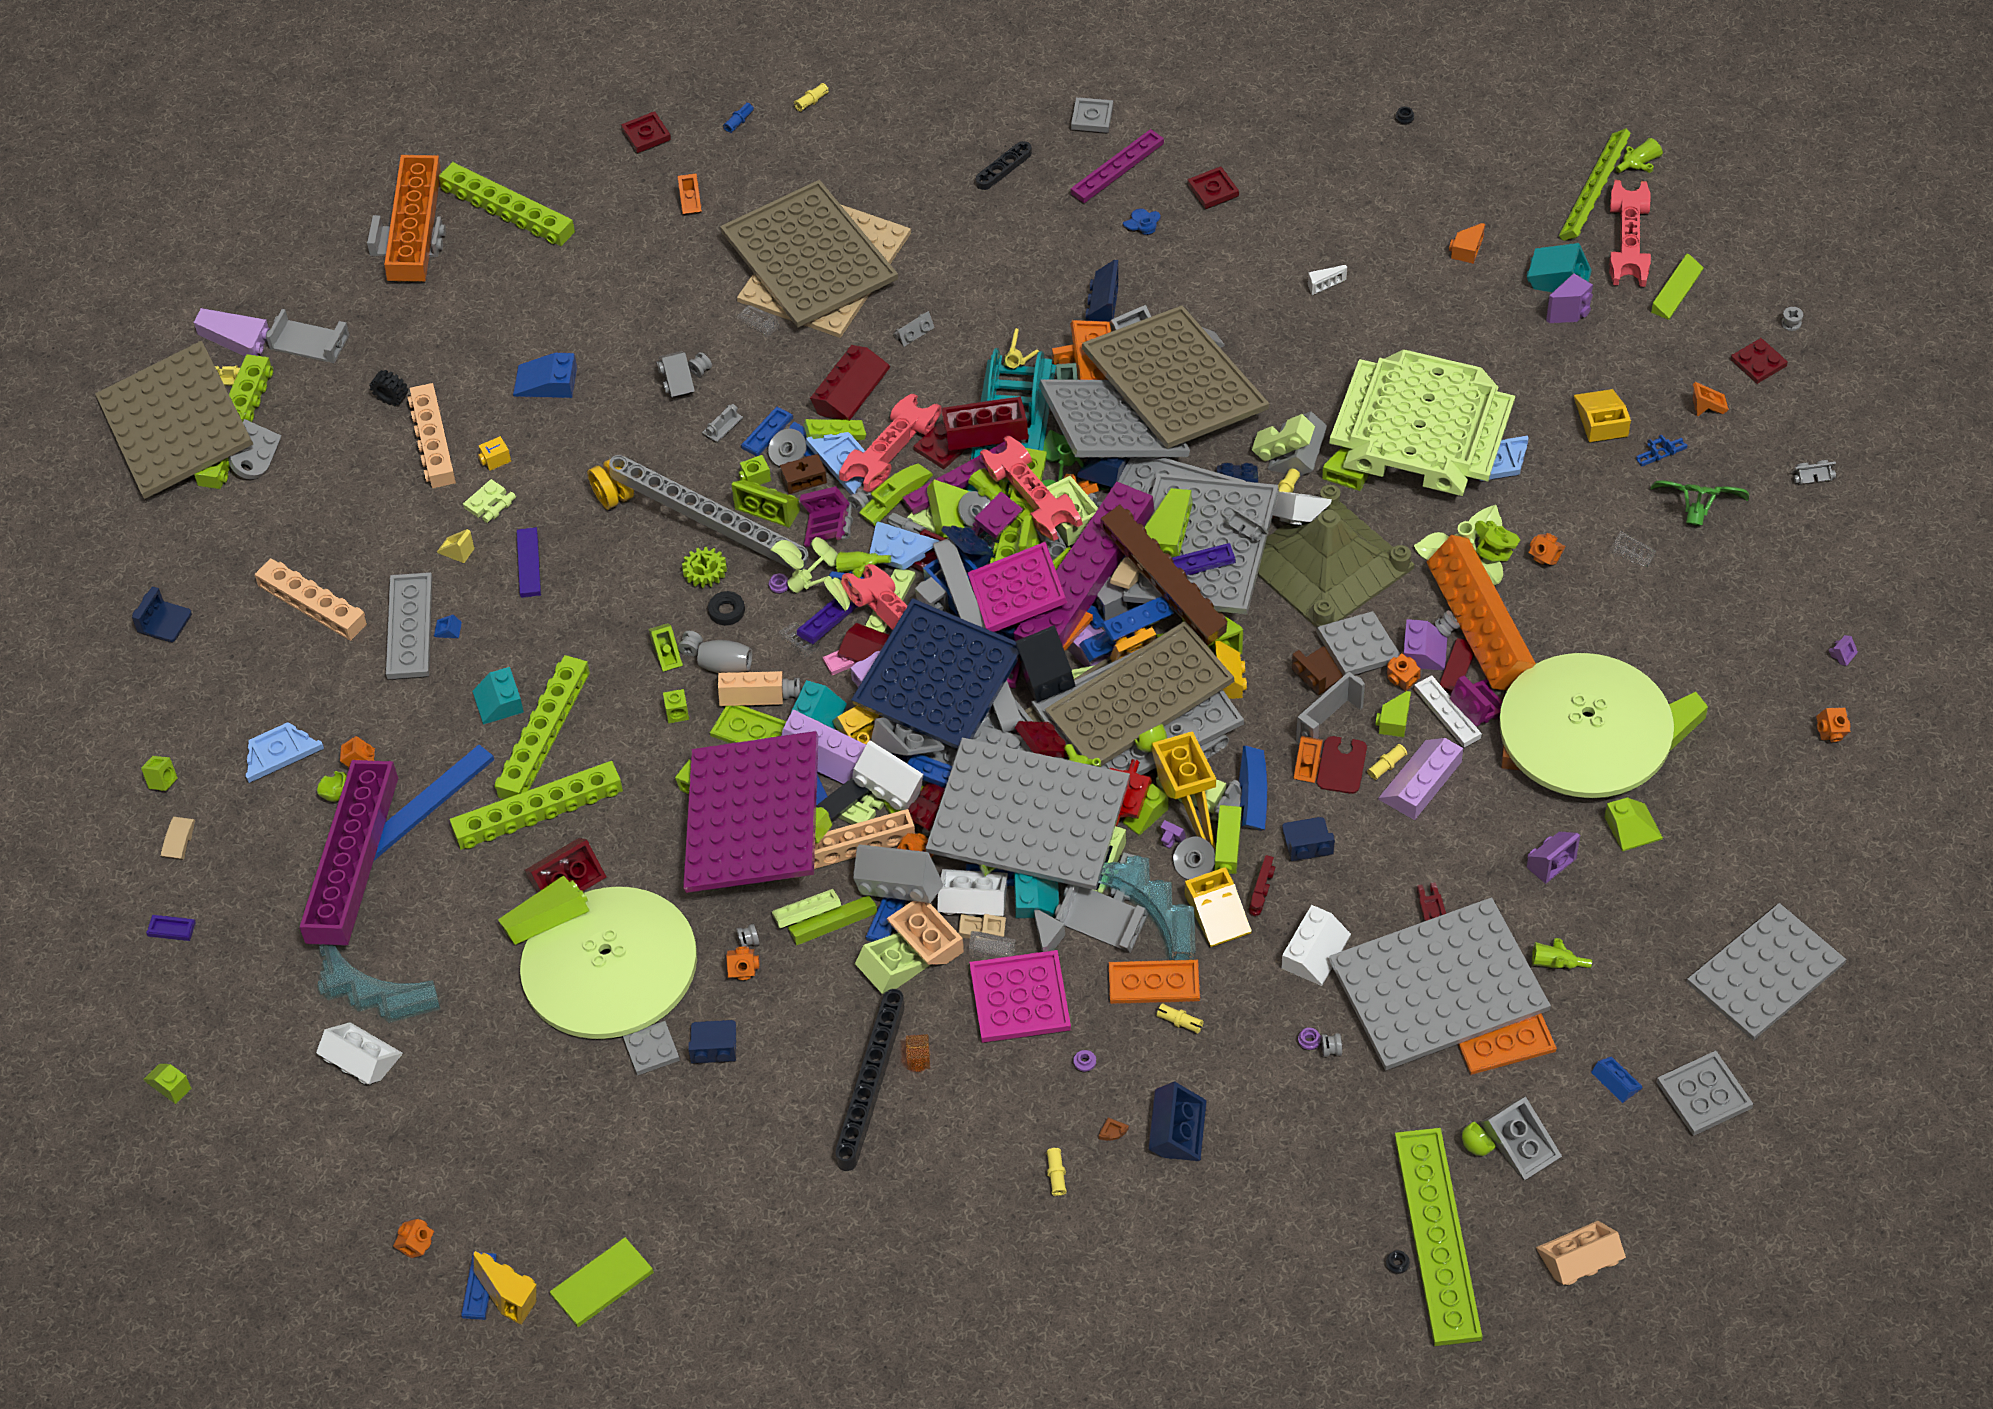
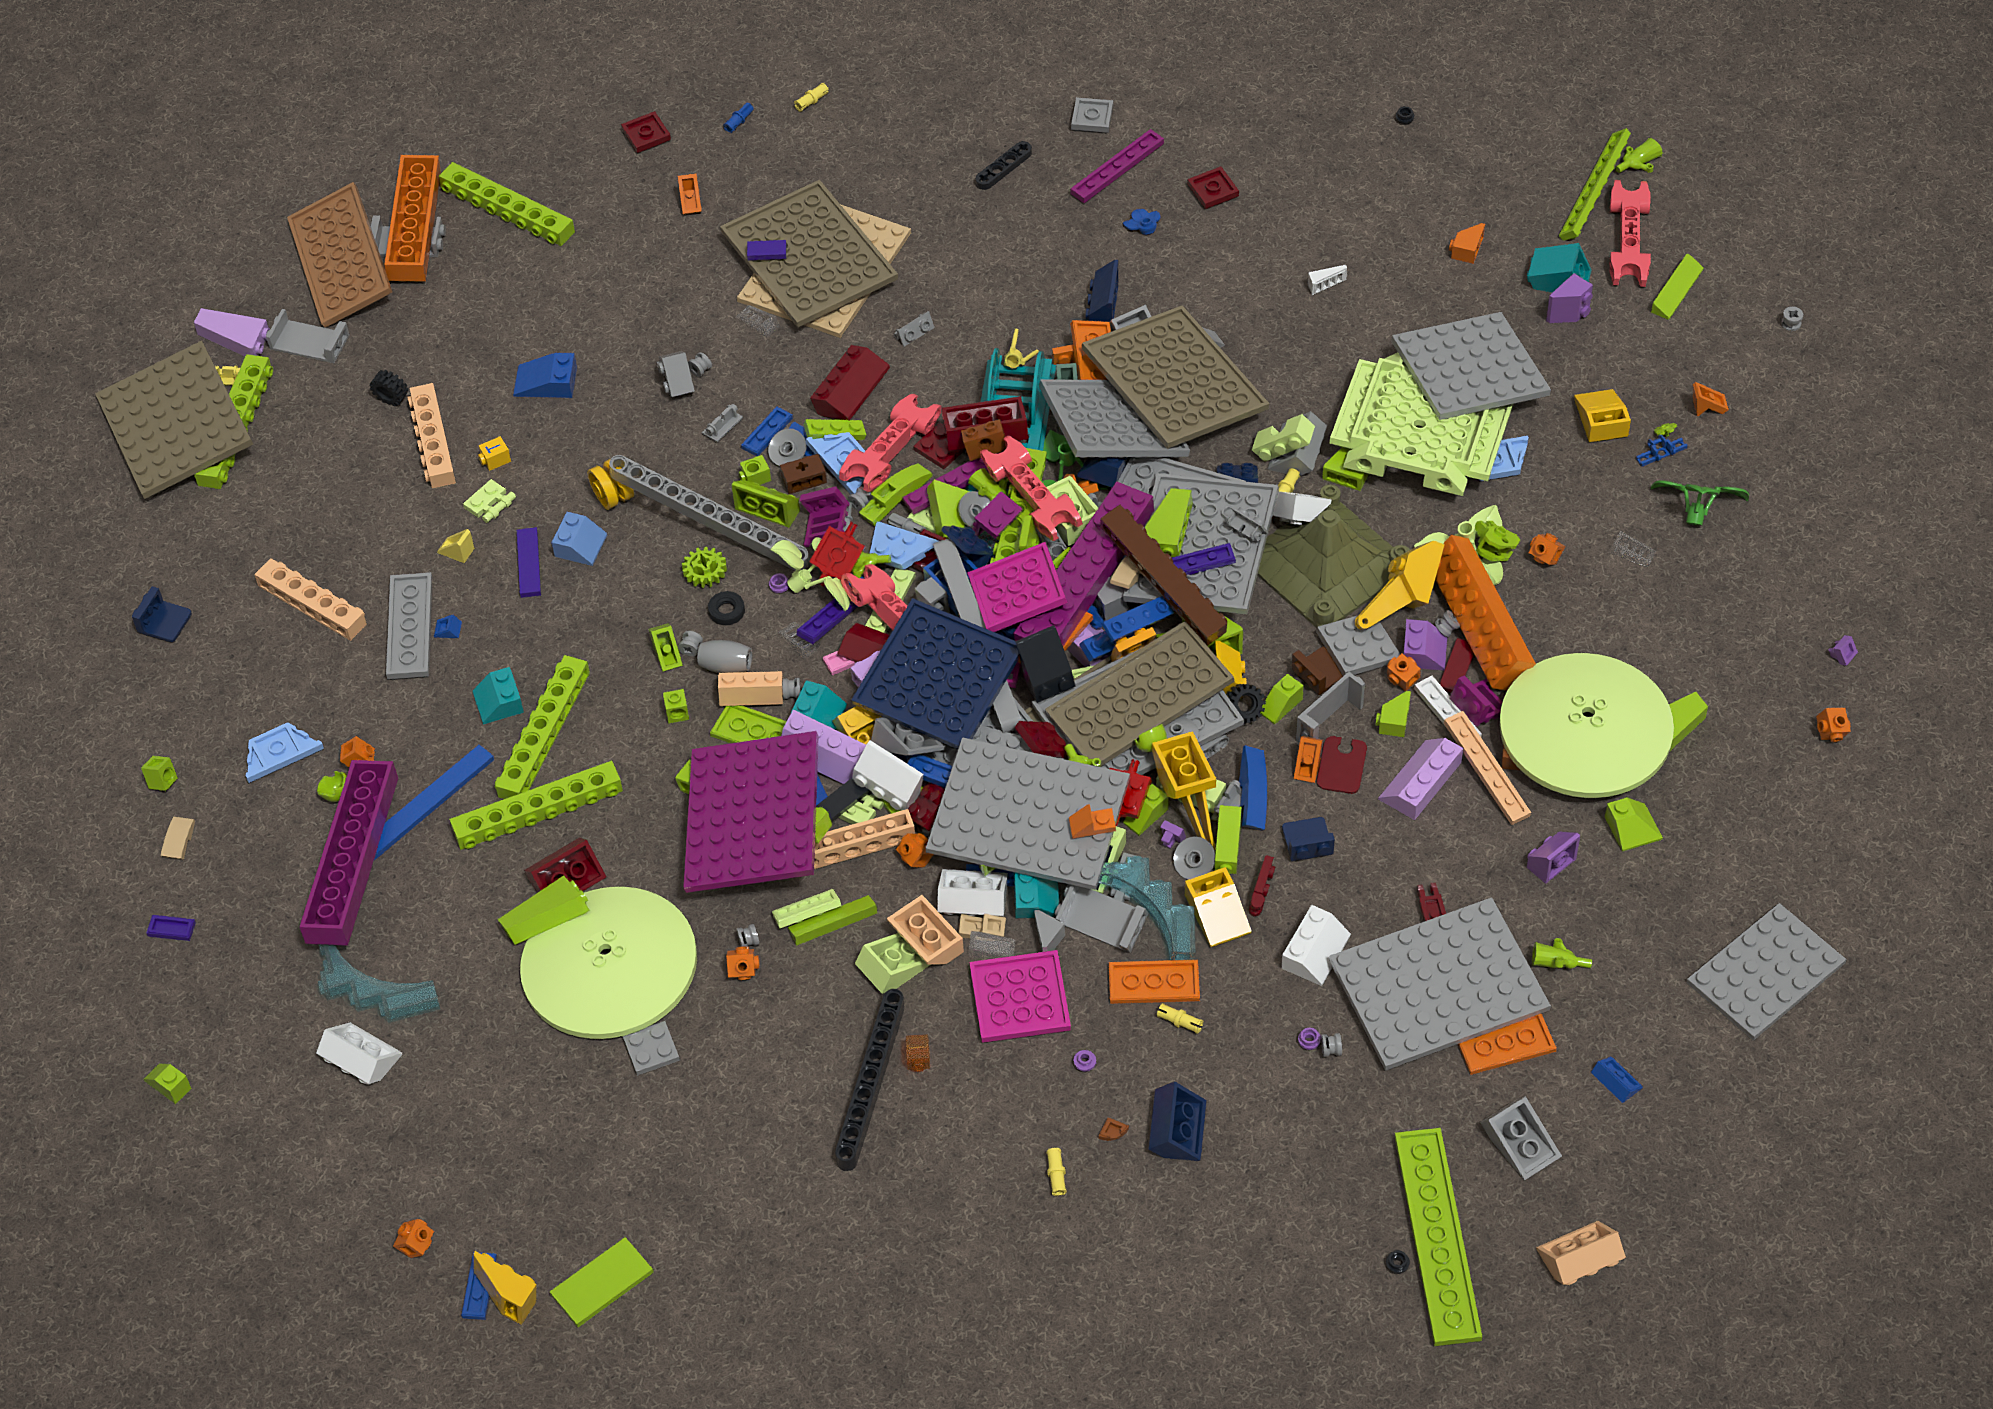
light grey plate [228,419,281,479] -> none
dark blue bracket [689,1020,736,1063] -> none
light grey slope [853,844,944,903] -> none
blue tile [866,897,907,942] -> none
light yellow pin [1367,744,1407,780] -> none
lime hair [1462,1122,1496,1156] -> none
light grey plate [1656,1051,1753,1136] -> none
dark red plate [1730,338,1788,384] -> none
light grey hinge [1791,460,1836,485] -> none
none -> medium nougat plate [287,182,392,328]
none -> medium blue slope [552,512,607,566]
none -> dark purple tile [747,240,787,260]
none -> red plate [809,521,866,587]
none -> dark orange brick [961,419,1007,461]
none -> orange slope [1069,804,1116,839]
none -> black tyre [1226,684,1266,723]
none -> lime slope [1260,674,1304,725]
none -> yellow slope [1355,541,1445,630]
none -> light grey plate [1391,312,1551,420]
none -> light nougat plate [1444,711,1531,825]
none -> lime plant [1654,423,1677,437]

